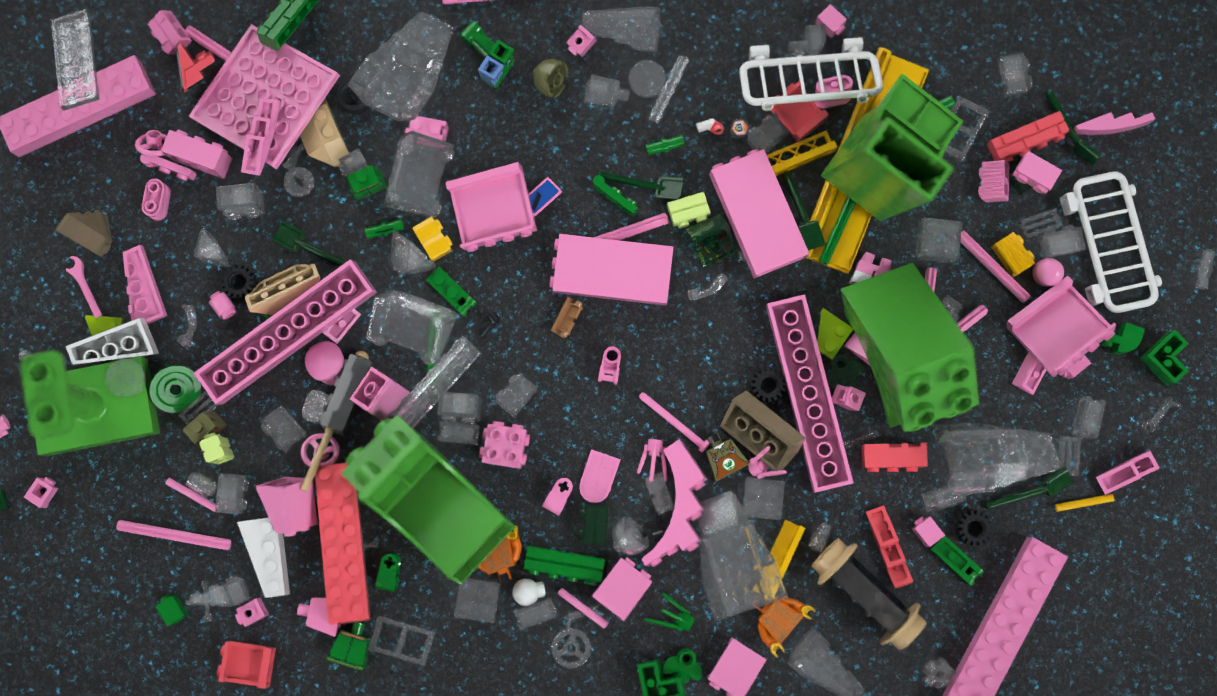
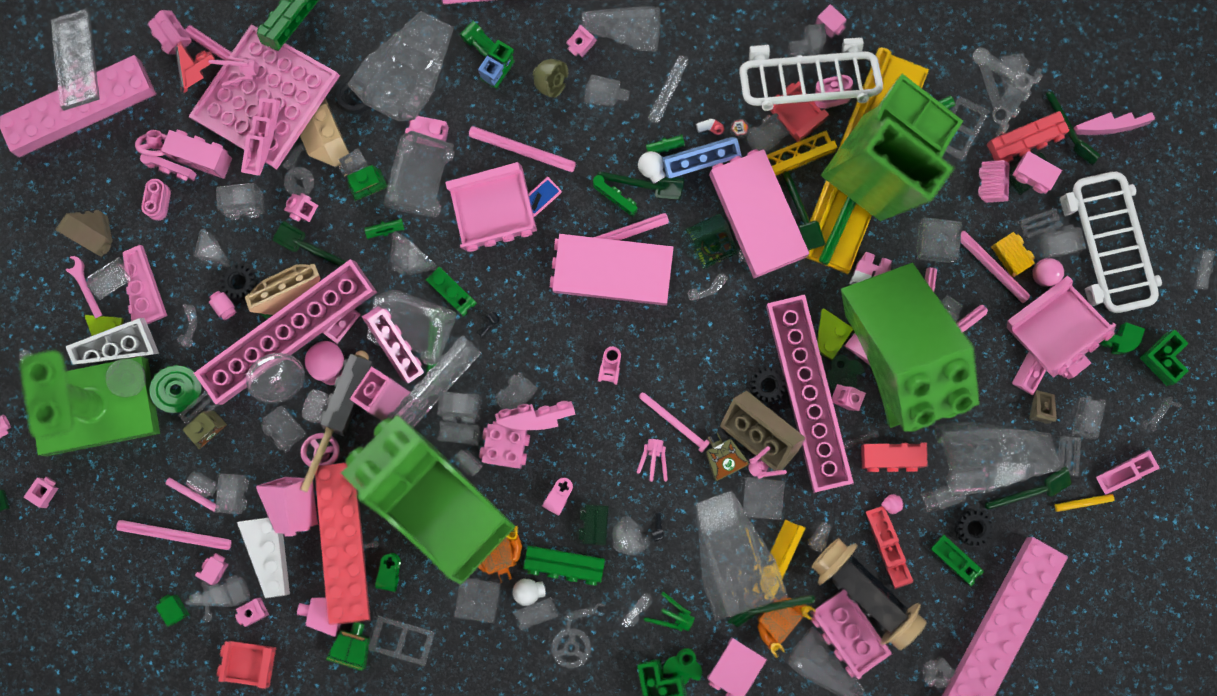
yellowish green brick [199,433,234,465] -> none
yellow brick [412,217,453,262] -> none
medium nougat hinge [551,297,583,339] -> none
bright pink bar [558,588,609,629] -> none
bright pink window [579,450,621,503] -> none
bright pink slope [592,557,652,621] -> none
clear tile [629,60,666,98] -> none
bright pink arch [642,440,708,567] -> none
clear hinge [645,472,674,515] -> none
yellowish green brick [667,192,710,228] -> none
bright pink brick [911,516,945,547] -> none
none -> clear bracket [87,257,131,300]
none -> bright pink brick [195,553,229,585]
none -> bright pink plant [208,56,259,86]
none -> clear dish [246,353,305,404]
none -> bright pink brick [284,193,318,222]
none -> bright pink brick [362,306,424,383]
none -> clear brick [454,449,483,478]
none -> bright pink axle [469,126,576,172]
none -> bright pink slope [495,401,575,430]
none -> clear wing [621,592,652,628]
none -> white piece [638,151,666,183]
none -> light blue brick [662,137,742,178]
none -> dark green piece [728,595,815,628]
none -> bright pink bracket [810,589,892,680]
none -> bright pink plate [882,494,903,514]
none -> clear plate [971,47,1043,137]
none -> dark tan slope [1029,390,1057,424]

